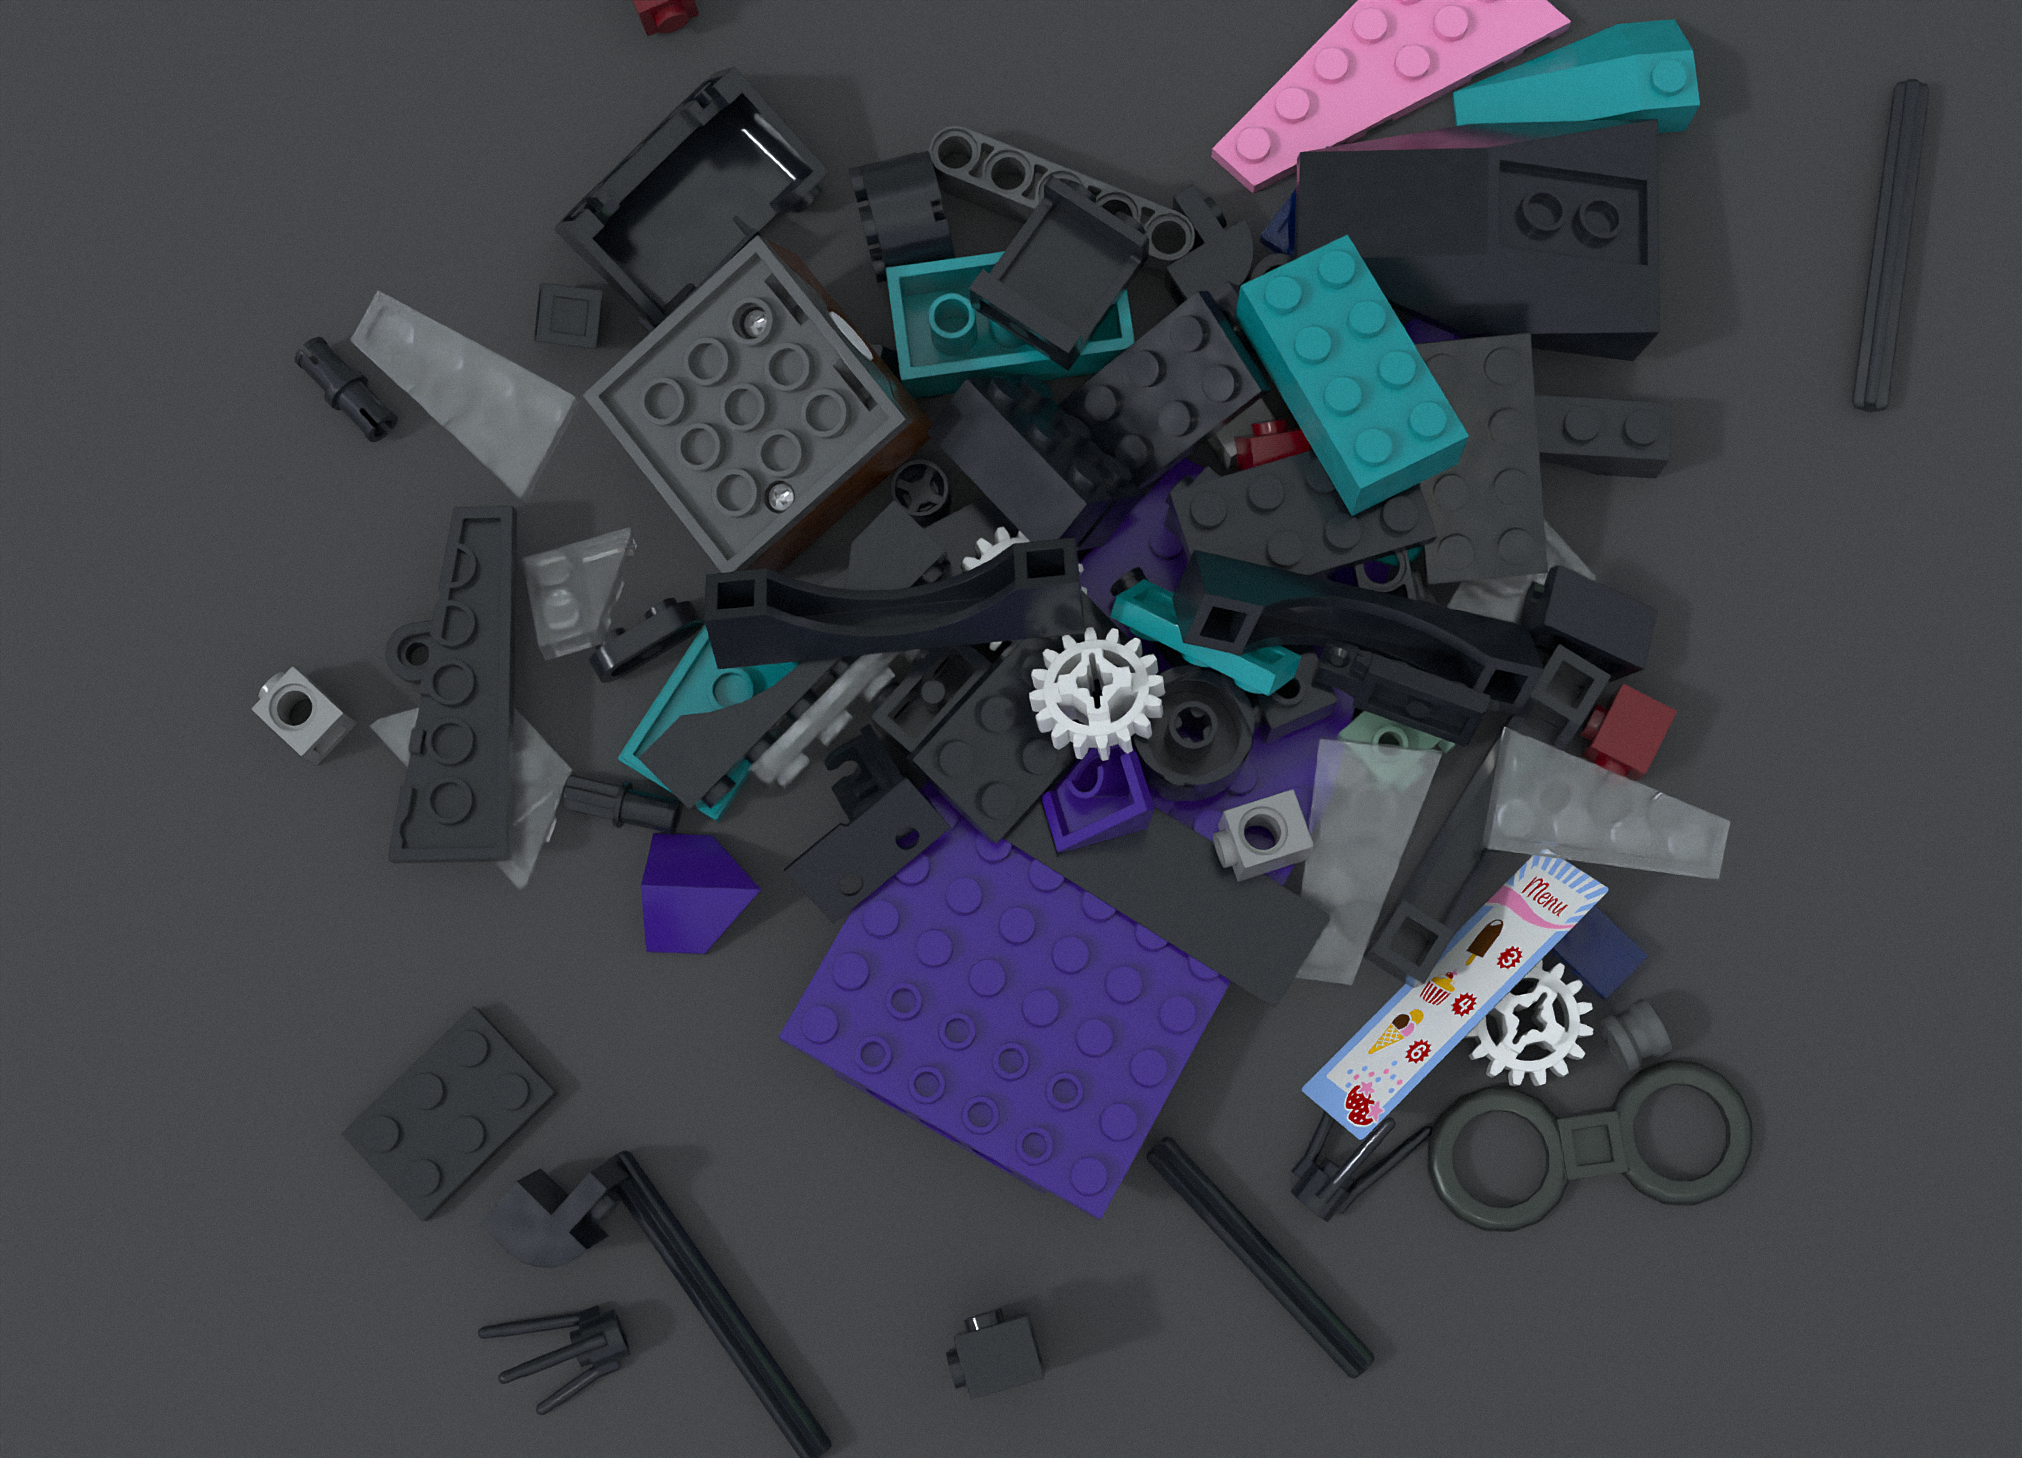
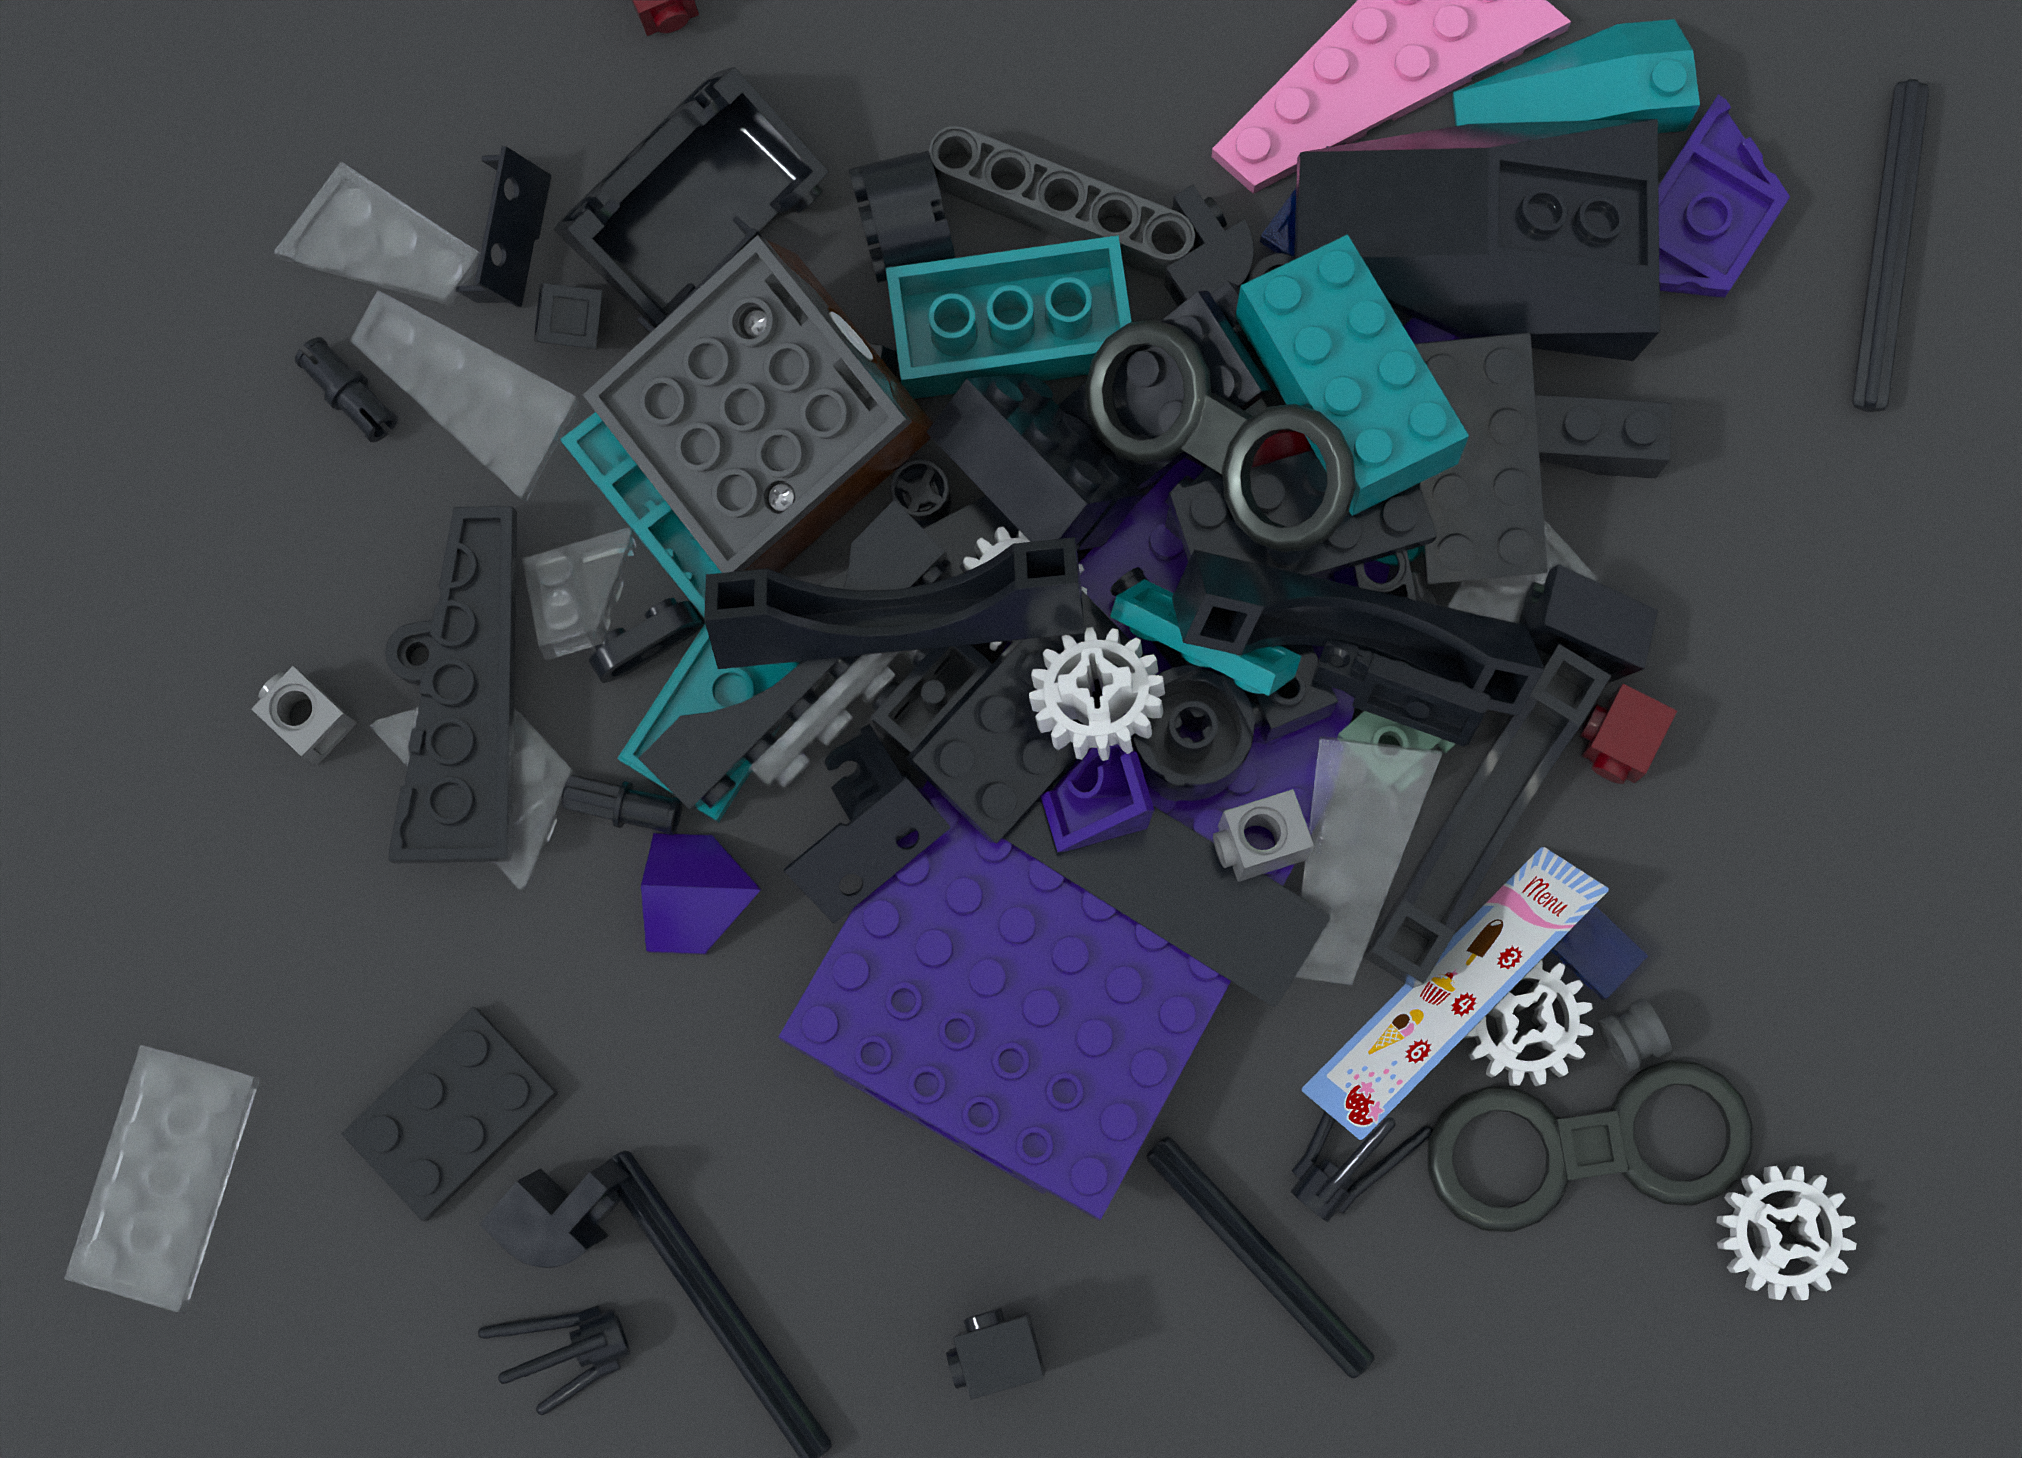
black panel [969,176,1150,371] -> none
clear wing [1482,726,1730,880] -> none
none -> clear plate [64,1045,260,1313]
none -> clear wing [273,162,480,306]
none -> black piece [456,146,551,308]
none -> teal slope [560,412,722,618]
none -> pearl dark grey bar [1085,319,1356,552]
none -> dark purple wing [1658,95,1790,298]
none -> white gear [1716,1166,1857,1300]

